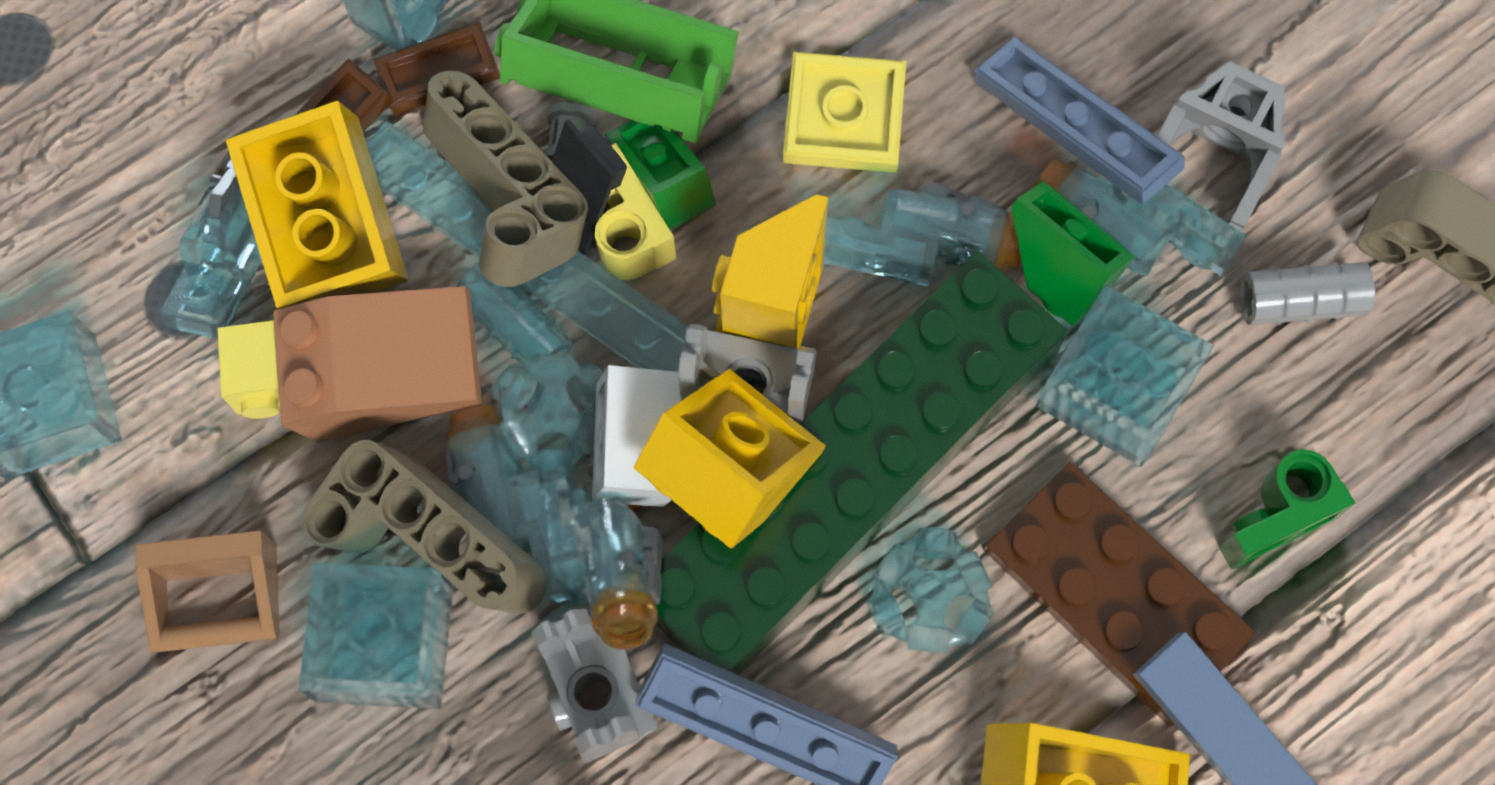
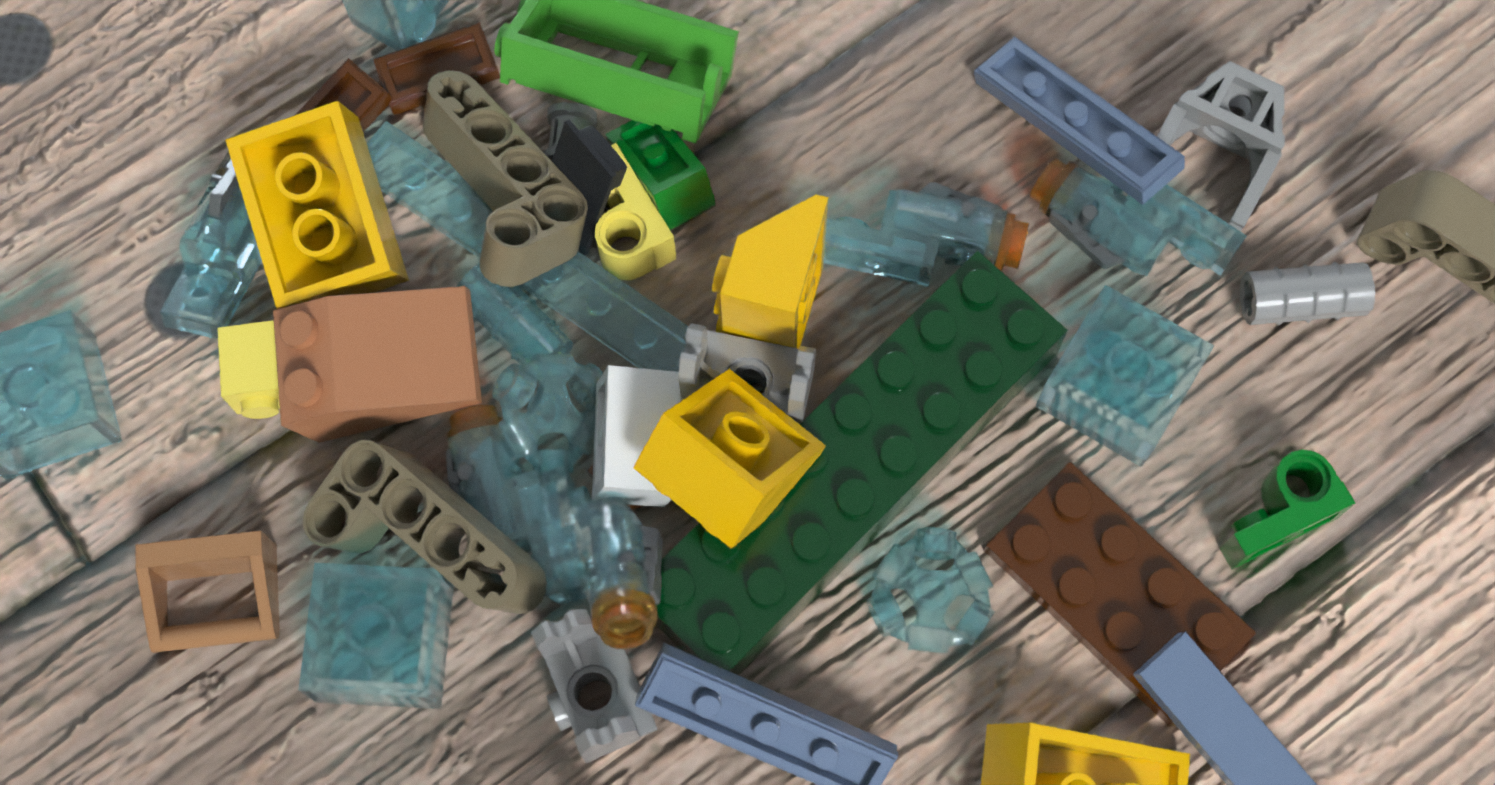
light yellow tile [783,52,906,173] -> none
green slope [1011,181,1135,327] -> none

